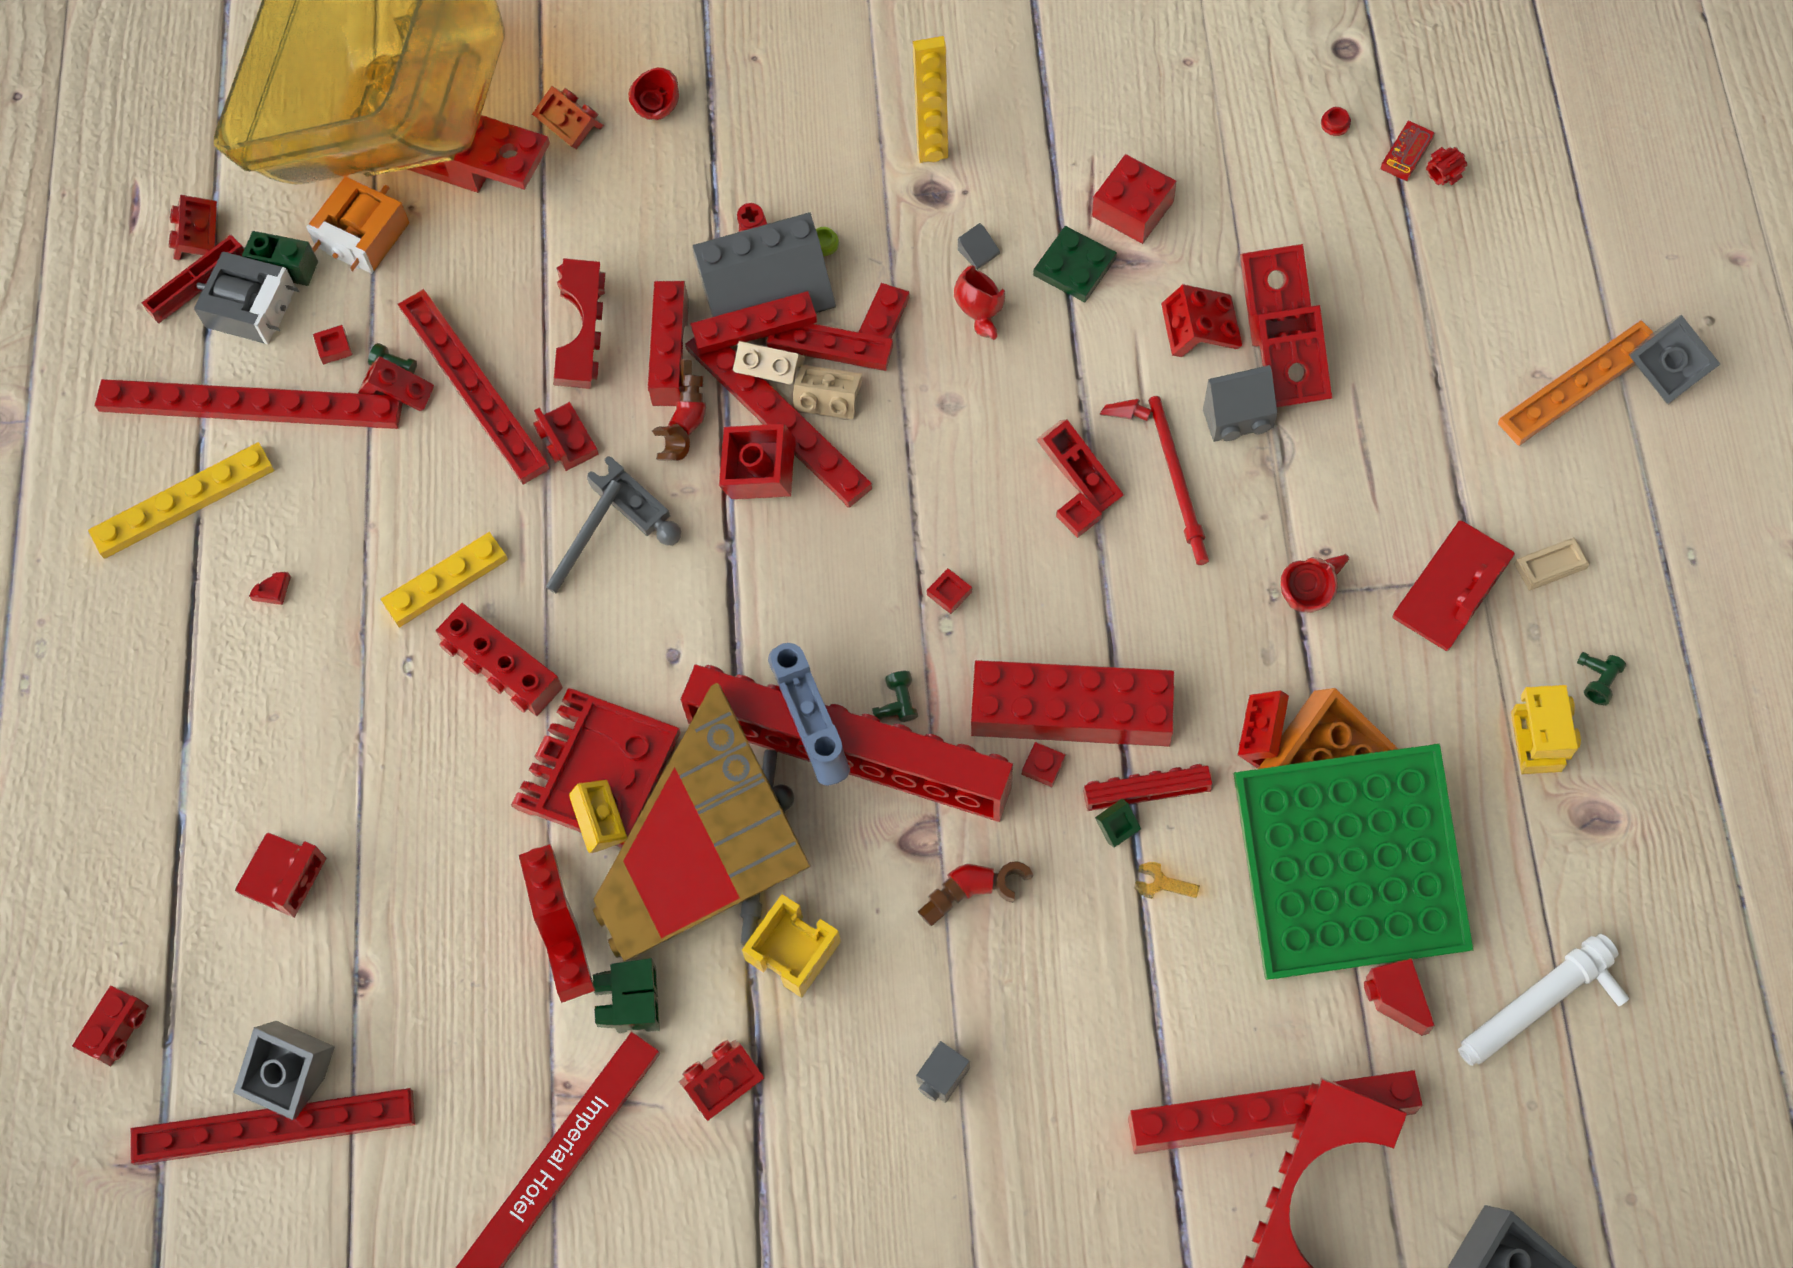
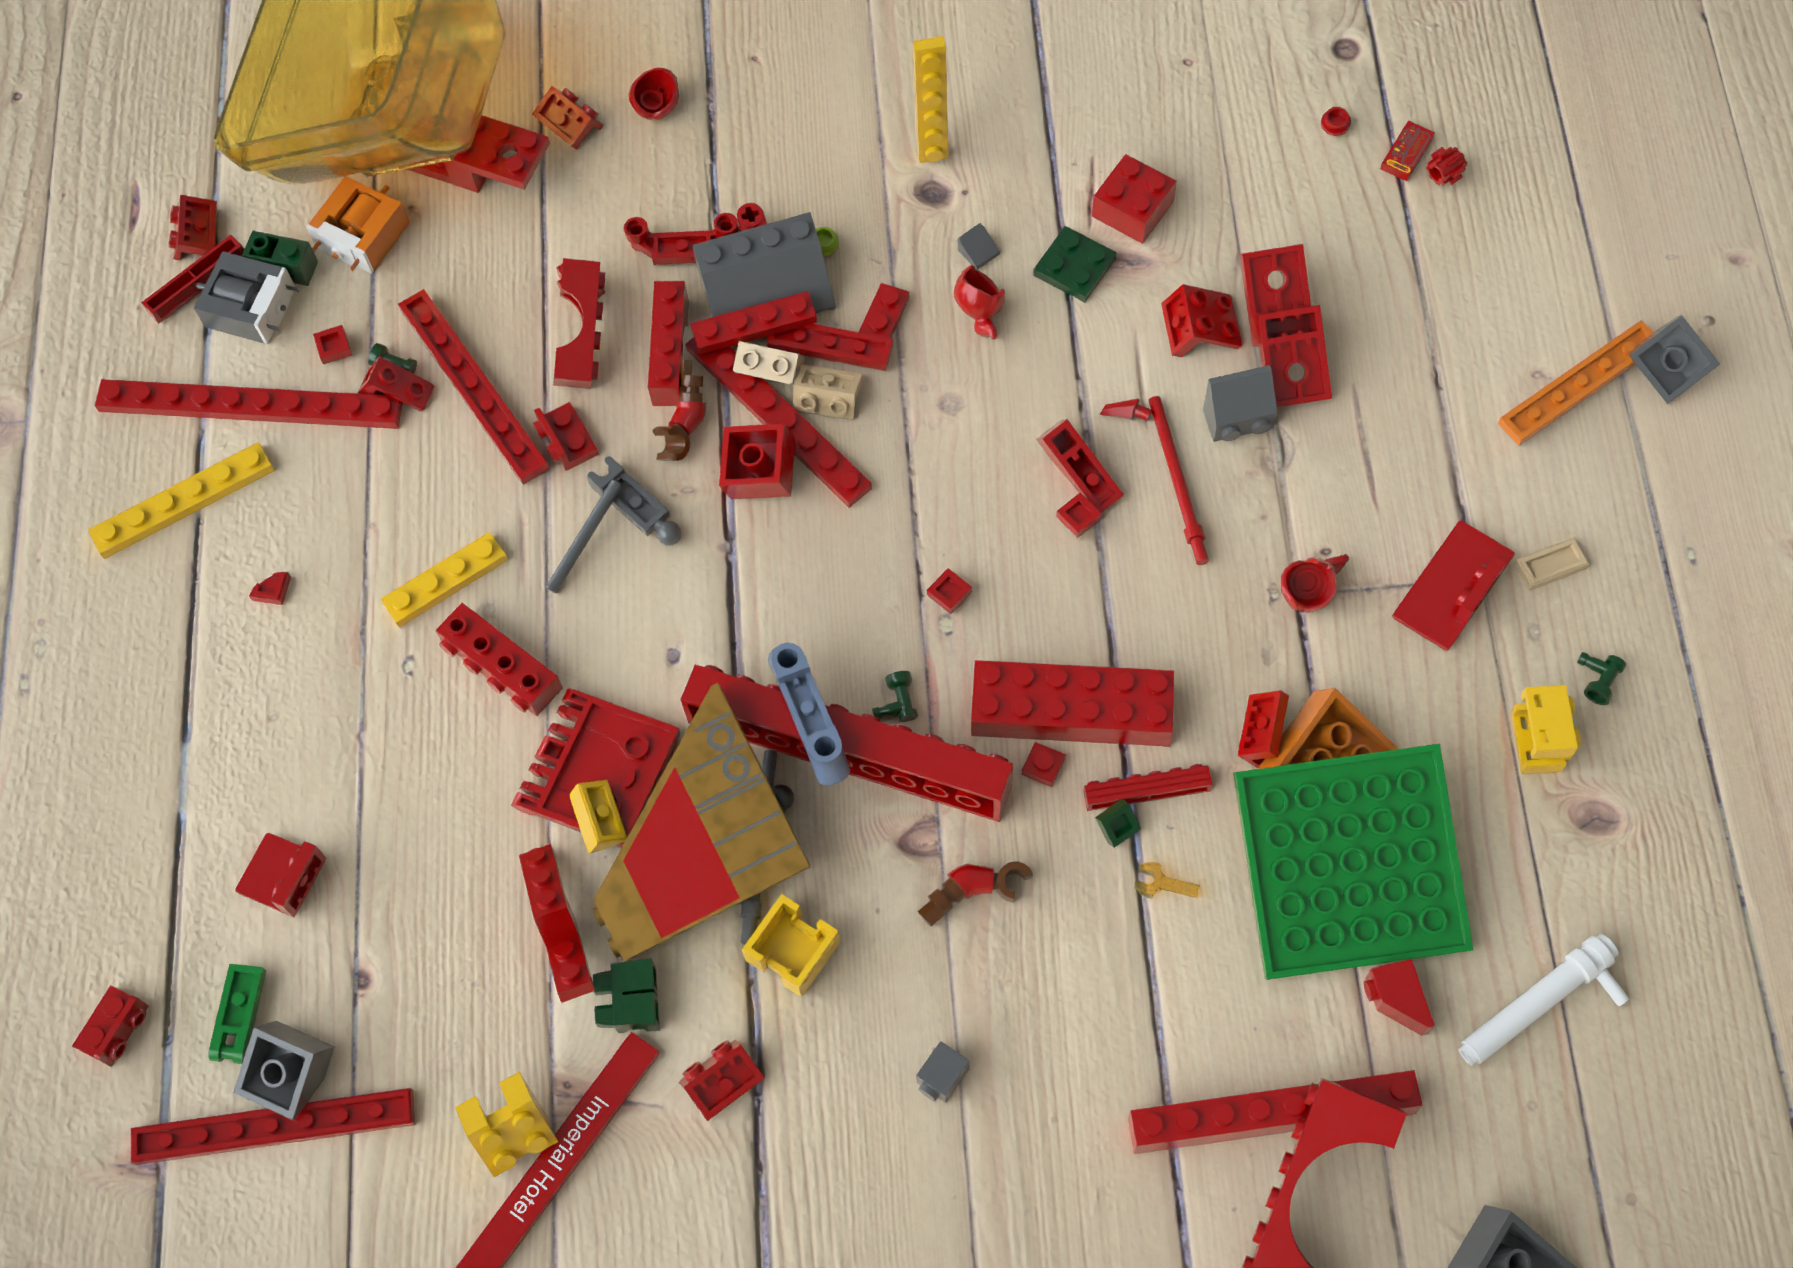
none -> green plate [208,964,266,1064]
none -> yellow piece [455,1072,558,1177]
none -> red plate [624,213,739,265]

